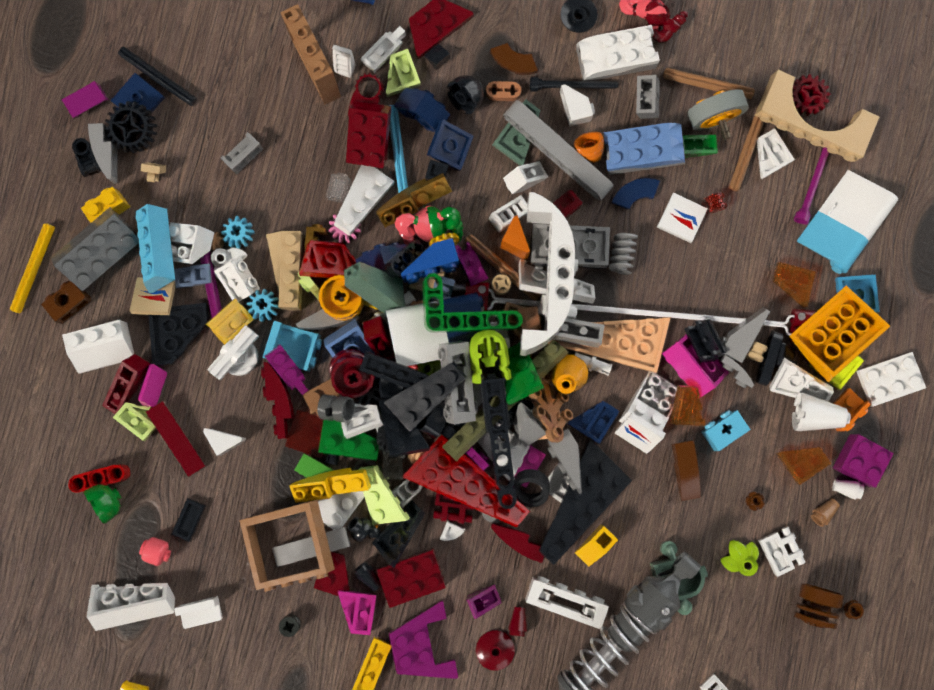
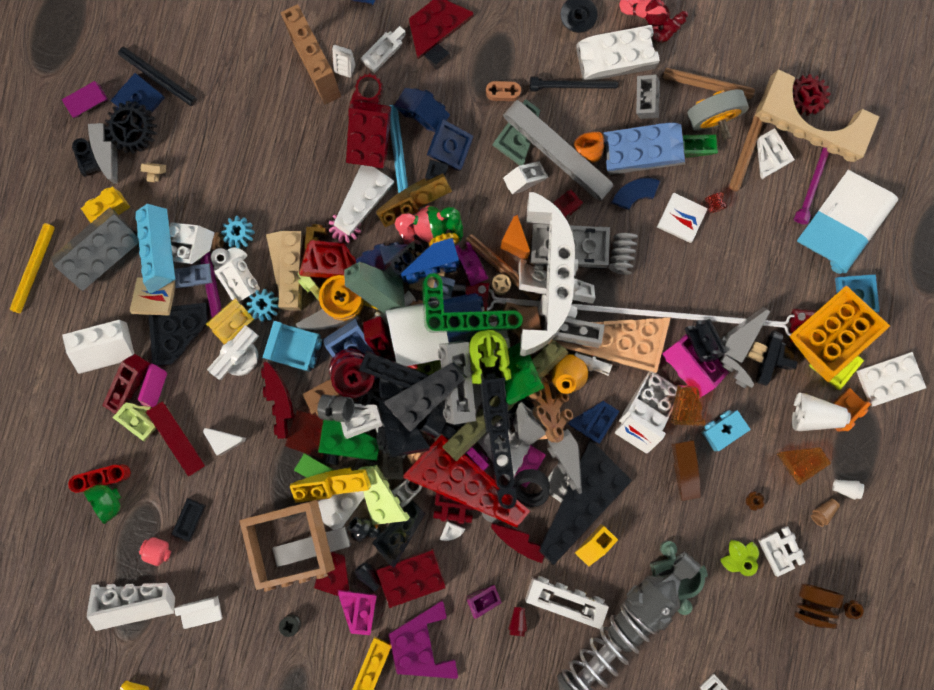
reddish brown brick [41,281,92,324] -> none
light grey hinge [221,132,263,175] -> none
magenta hinge [265,344,308,395] -> none
clear brick [326,173,352,203] -> none
yellowish green wing [386,49,421,97] -> none
black cylinder [447,75,484,115] -> none
dark red dish [476,630,515,671] -> none
white slope [489,195,527,233] -> none
reddish brown tile [490,43,538,75] -> none
white slope [560,85,595,127] -> none
white wing [769,358,834,402] -> none
clear orange wing [773,262,816,308] -> none
magenta brick [833,434,894,488] -> none

